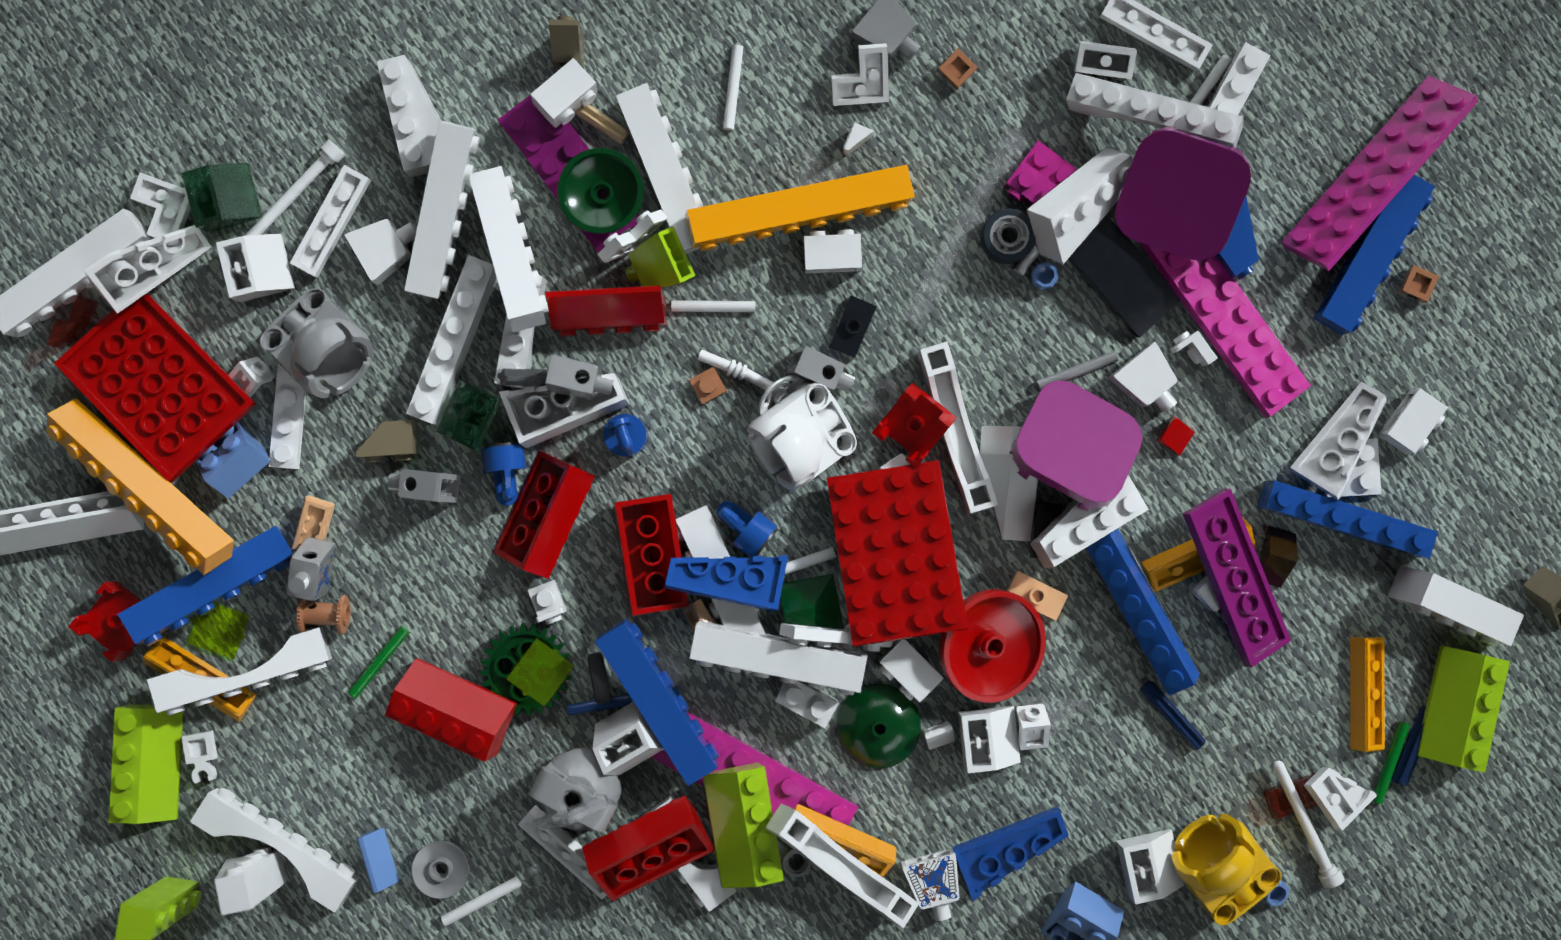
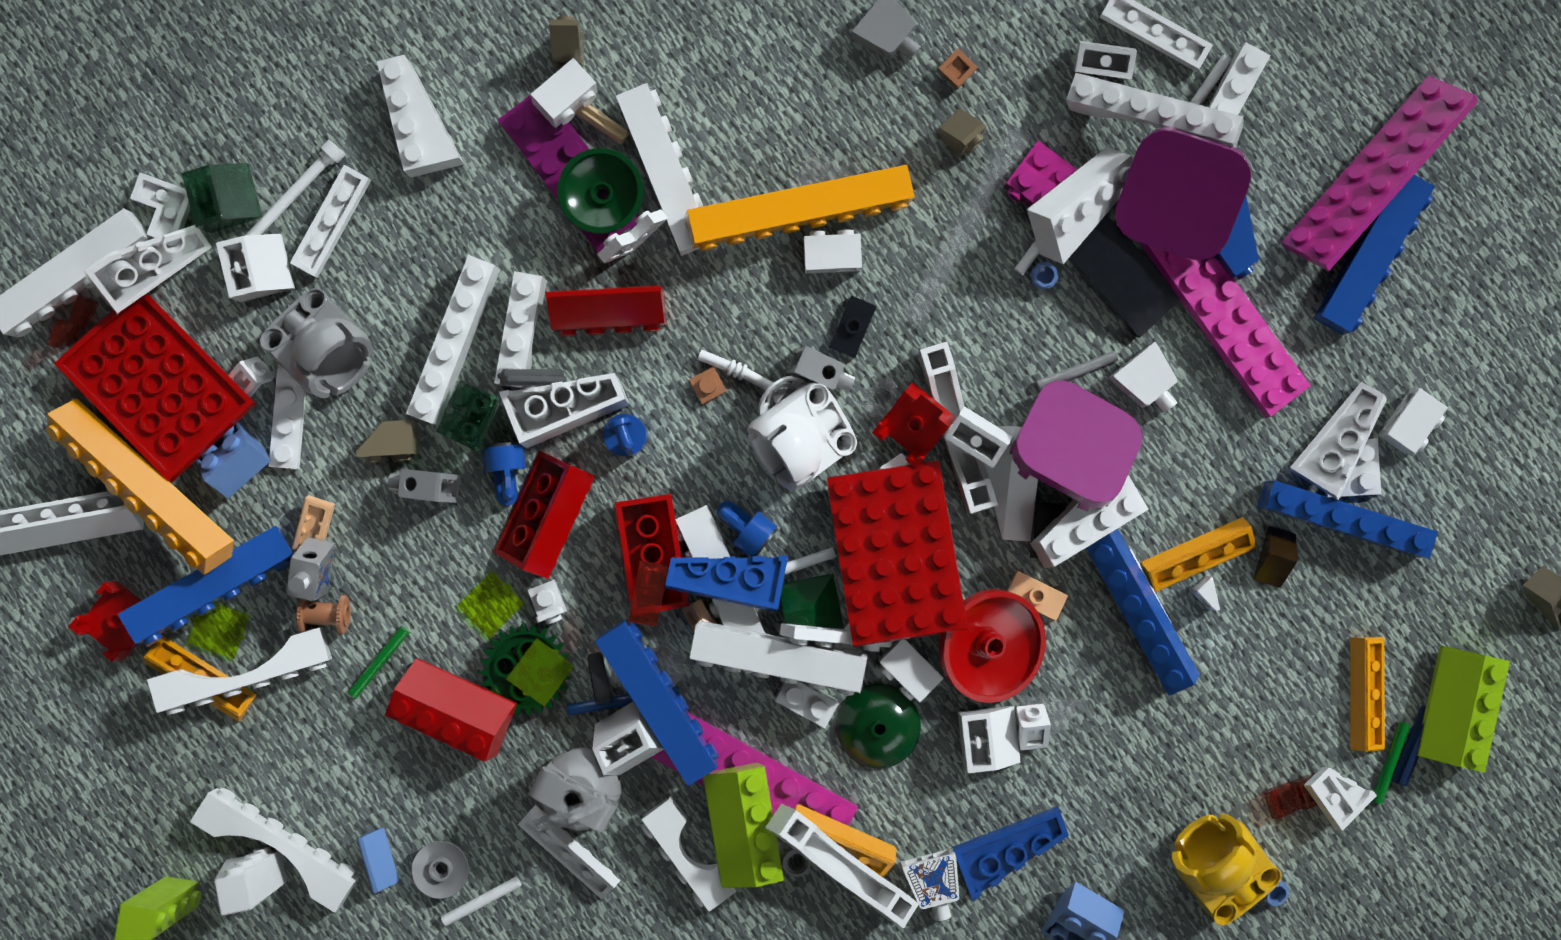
lime slope [109,704,184,824] -> none
white plate [181,730,218,783] -> none
white torso [345,219,416,285] -> none
white brick [404,121,480,299] -> none
white brick [470,166,549,332] -> none
light grey torso [546,355,614,399] -> none
red slope [582,795,715,901] -> none
lime torso [626,226,696,287] -> none
white bar [671,300,755,312] -> none
white bar [723,45,743,130] -> none
white plate [831,43,889,106] -> none
white slope [842,123,873,156] -> none
white slope [923,722,955,750] -> none
wheel [980,208,1036,265] -> none
white slope [1116,829,1184,905] -> none
dark blue axle [1140,680,1206,750] -> none
red slope [1156,416,1195,456] -> none
white bracket [1170,331,1217,366] -> none
magenta plate [1183,489,1291,667] -> none
white piece [1273,761,1345,889] -> none
white wedge [1387,566,1524,647] -> none
nougat plate [1398,265,1439,303] -> none
none -> clear neon green piece [457,571,525,638]
none -> clear red slope [628,560,668,627]
none -> dark tan slope [937,109,986,158]
none -> white brick [944,406,1013,468]

